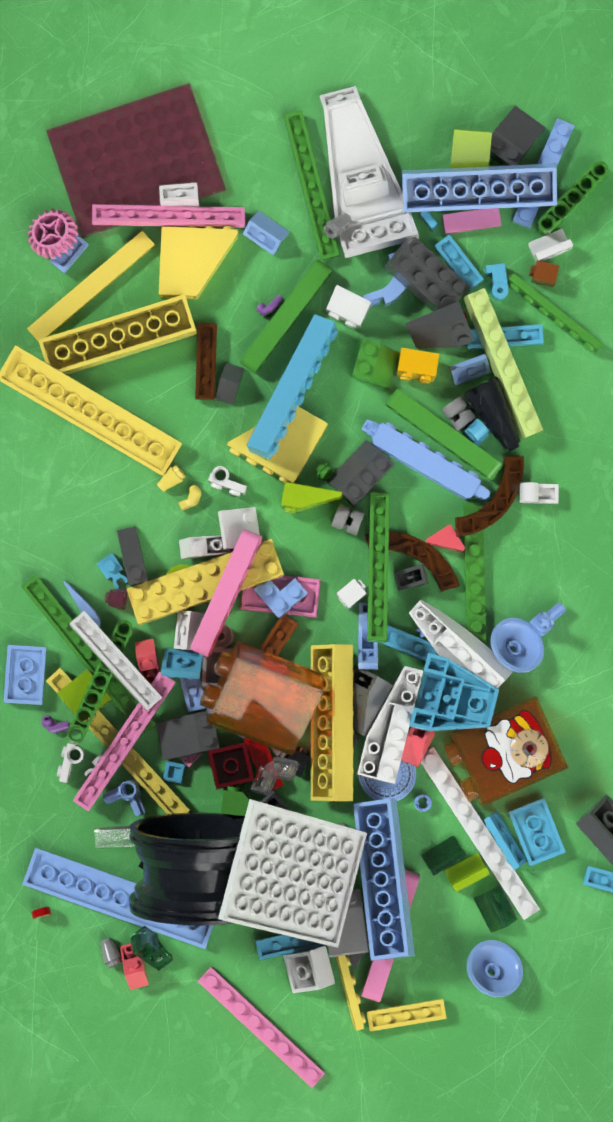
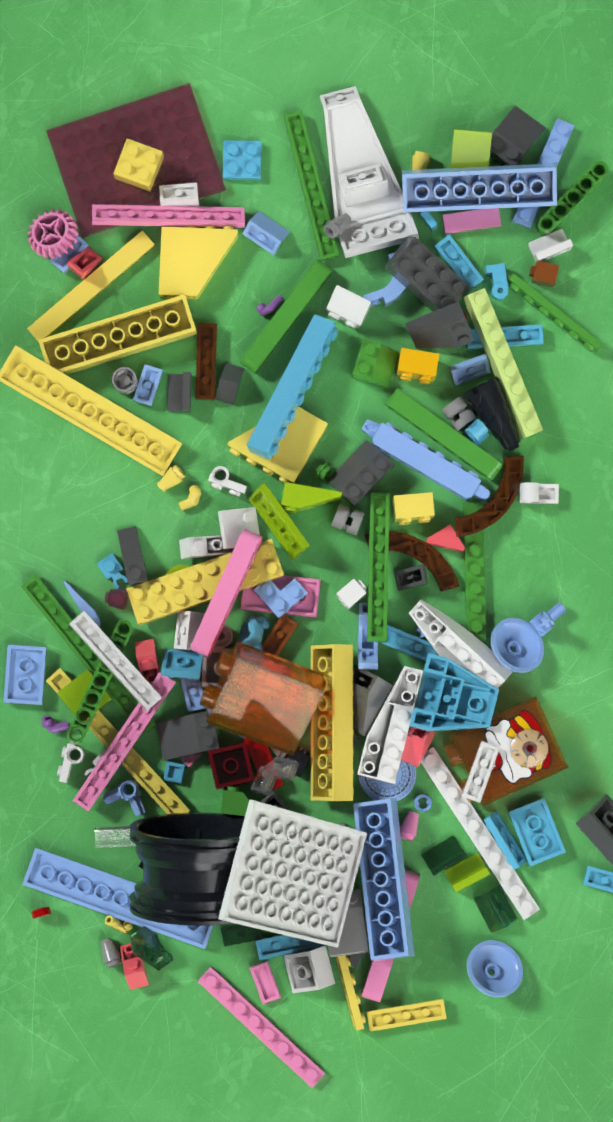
none -> coral slope [67,247,103,280]
none -> light yellow arm [105,916,133,934]
none -> light grey wheel [112,367,138,395]
none -> light yellow brick [113,139,164,192]
none -> light blue plate [133,364,163,407]
none -> dark grey panel [167,372,192,413]
none -> clear green panel [220,924,263,947]
none -> medium azure plate [223,140,261,180]
none -> medium azure hair [237,615,269,657]
none -> lime tile [248,483,310,560]
none -> bright pink tile [249,960,281,1004]
none -> light yellow brick [392,492,435,525]
none -> bright pink cone [400,811,419,841]
none -> light yellow cone [412,151,431,170]
none -> white tile [461,741,500,803]

